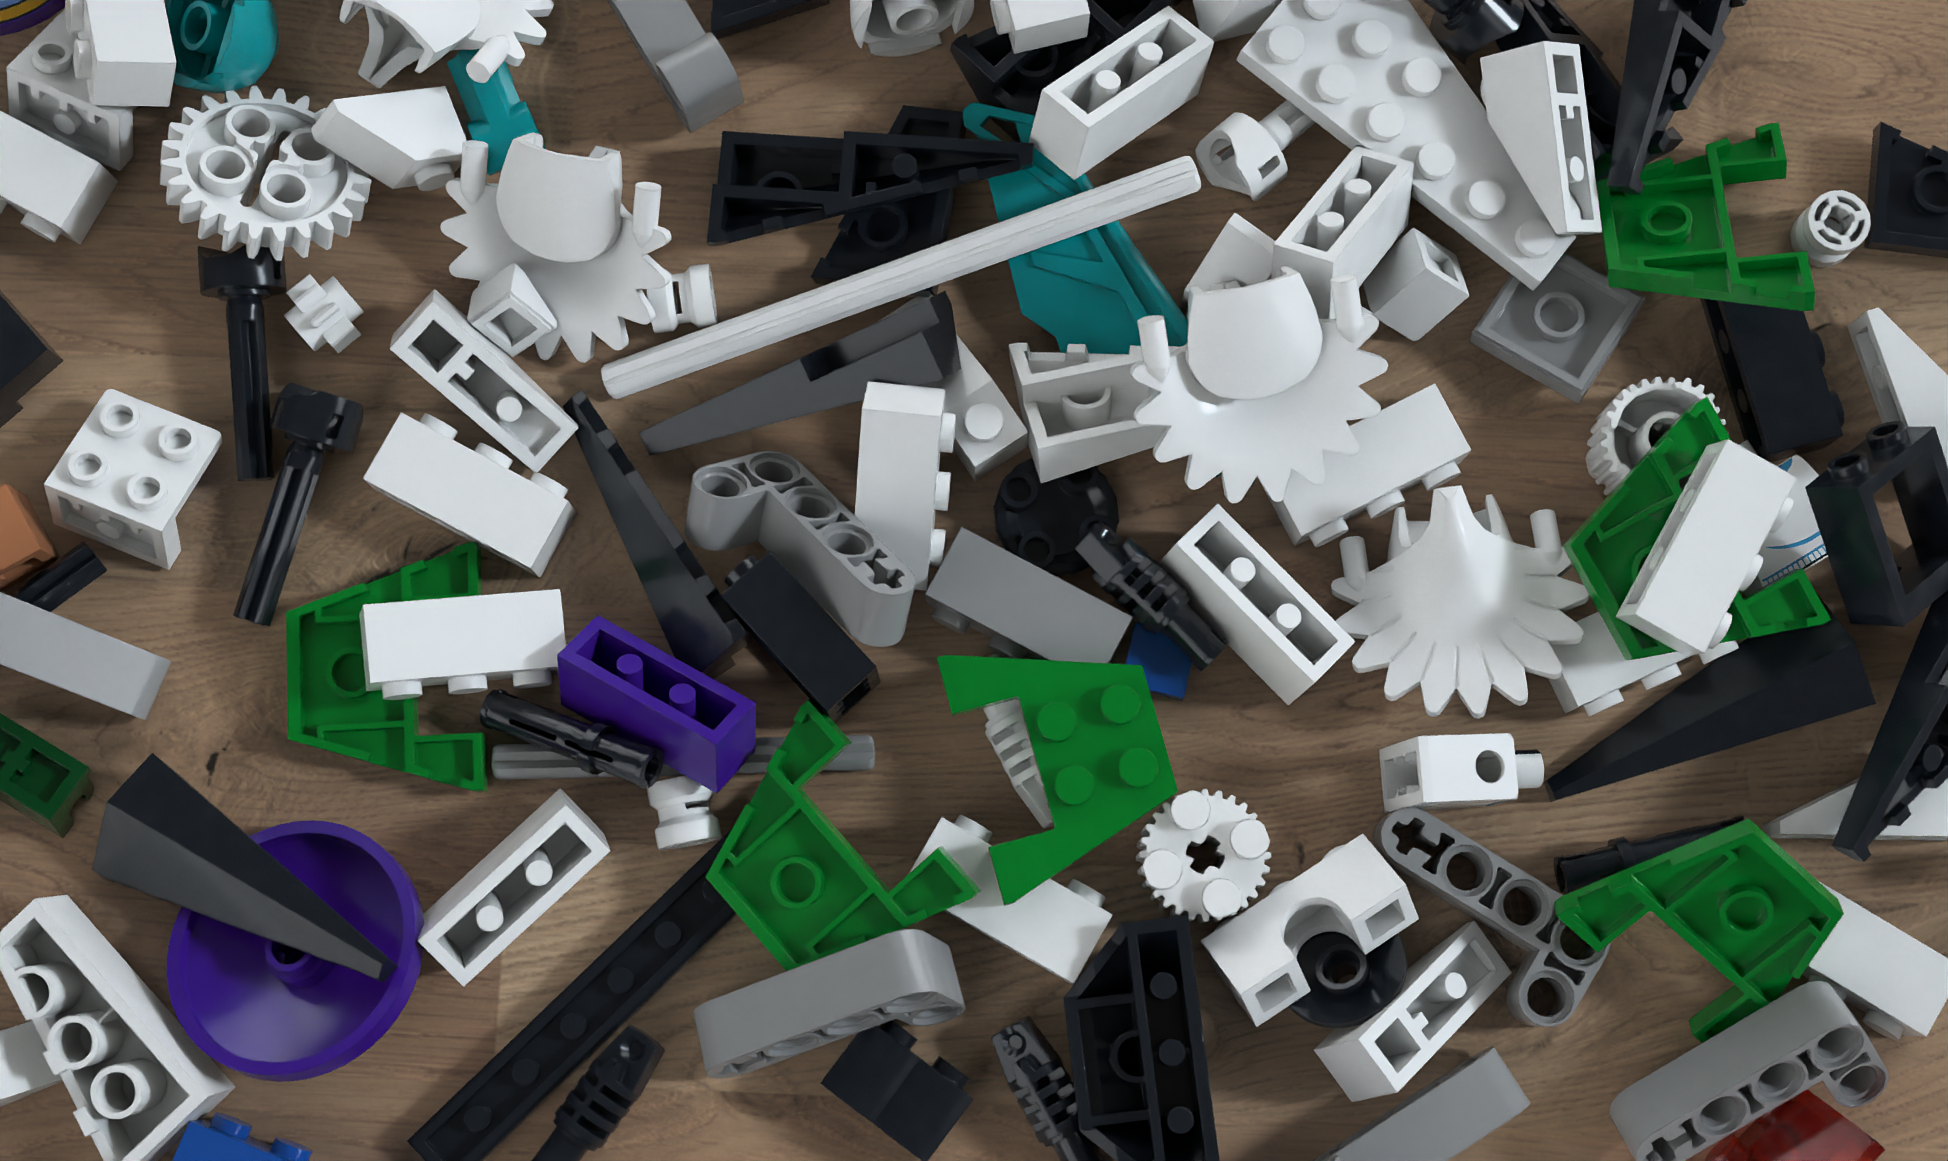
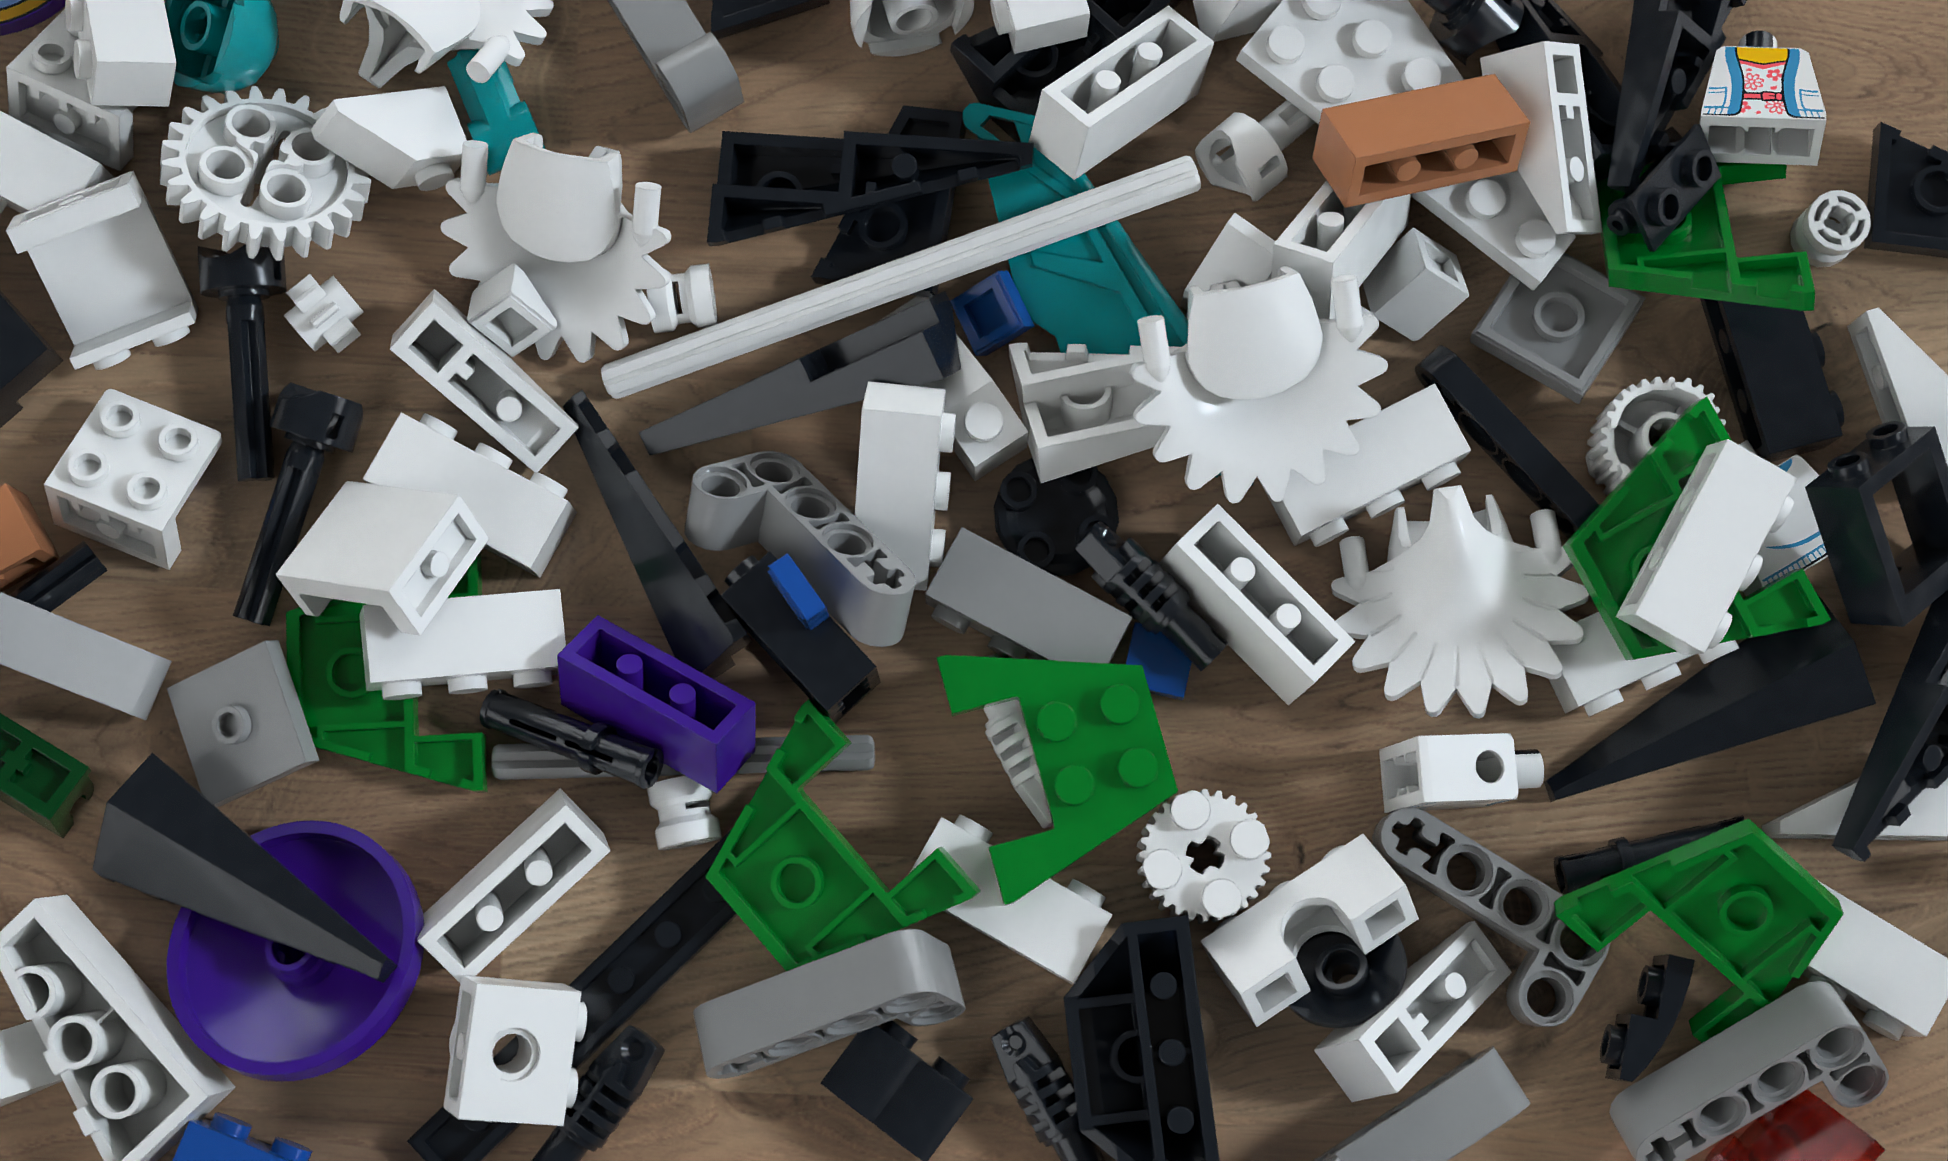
none -> white panel [6,171,198,370]
none -> light grey plate [167,640,320,807]
none -> white panel [275,481,489,635]
none -> white brick [443,975,587,1126]
none -> blue tile [768,553,830,630]
none -> blue tile [950,271,1035,356]
none -> nougat brick [1312,74,1530,208]
none -> black beam [1415,345,1599,539]
none -> black slope [1600,954,1695,1082]
none -> black hinge [1607,124,1721,252]
none -> torso [1699,31,1826,166]

